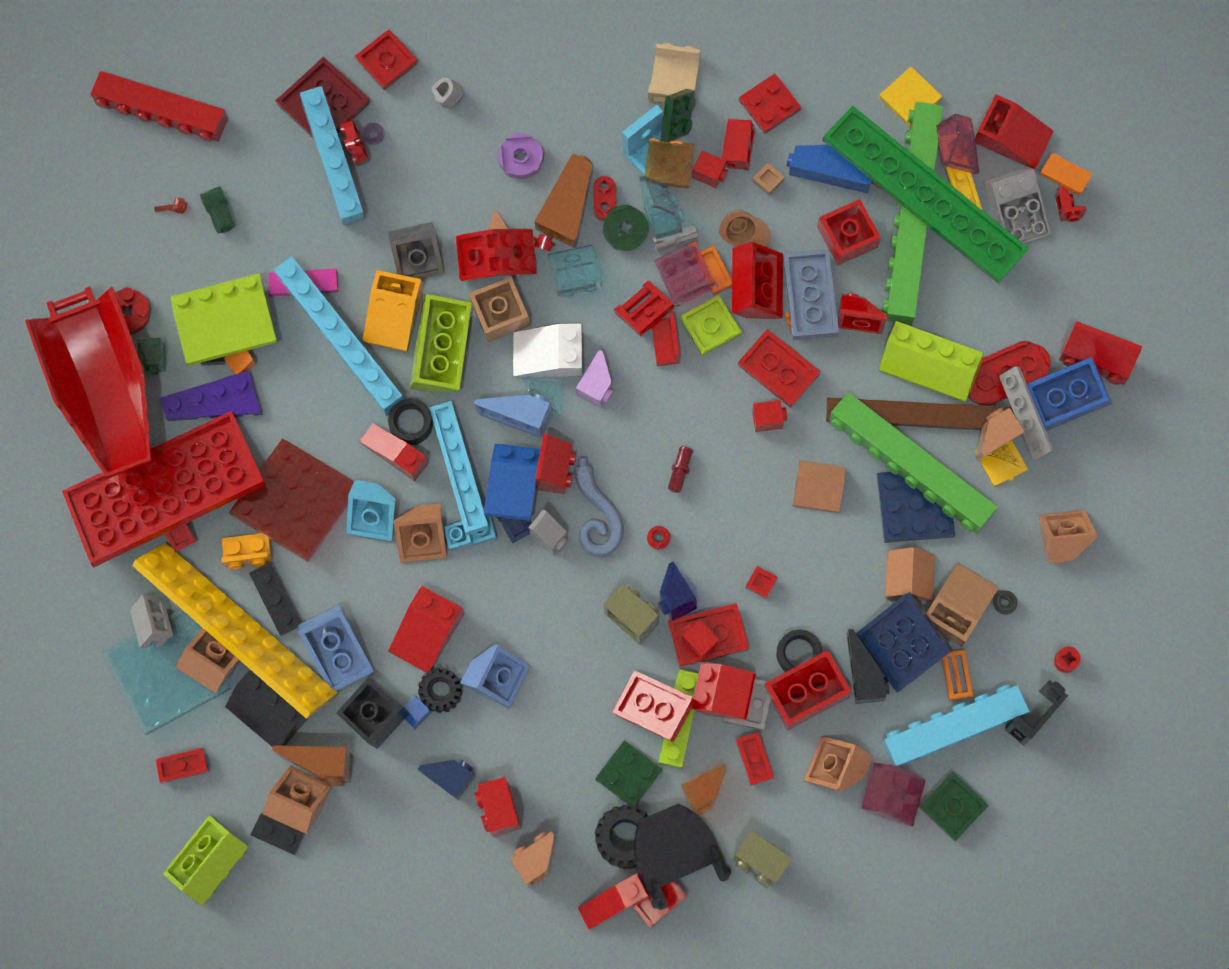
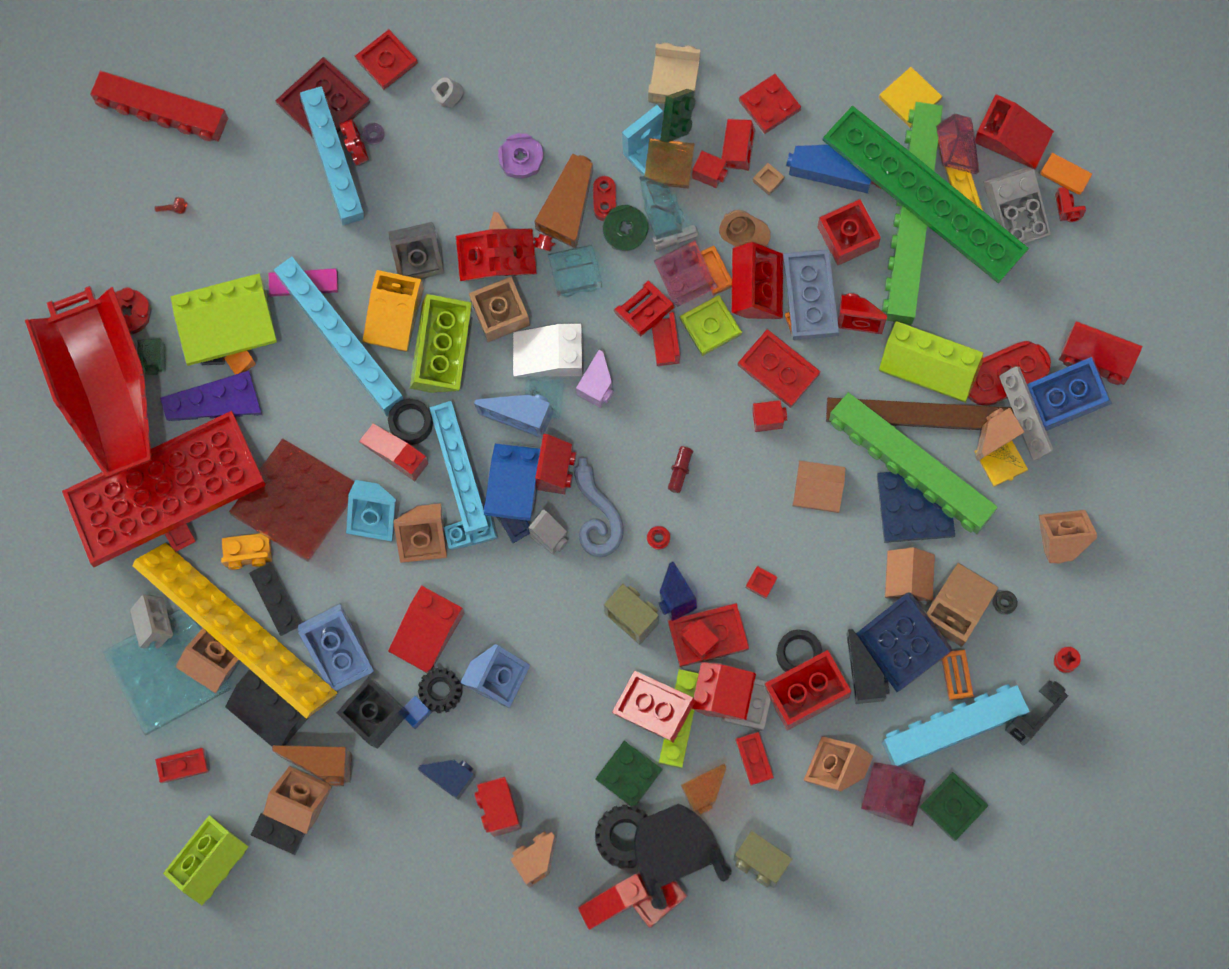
clear green piece [199,186,235,234] -> none

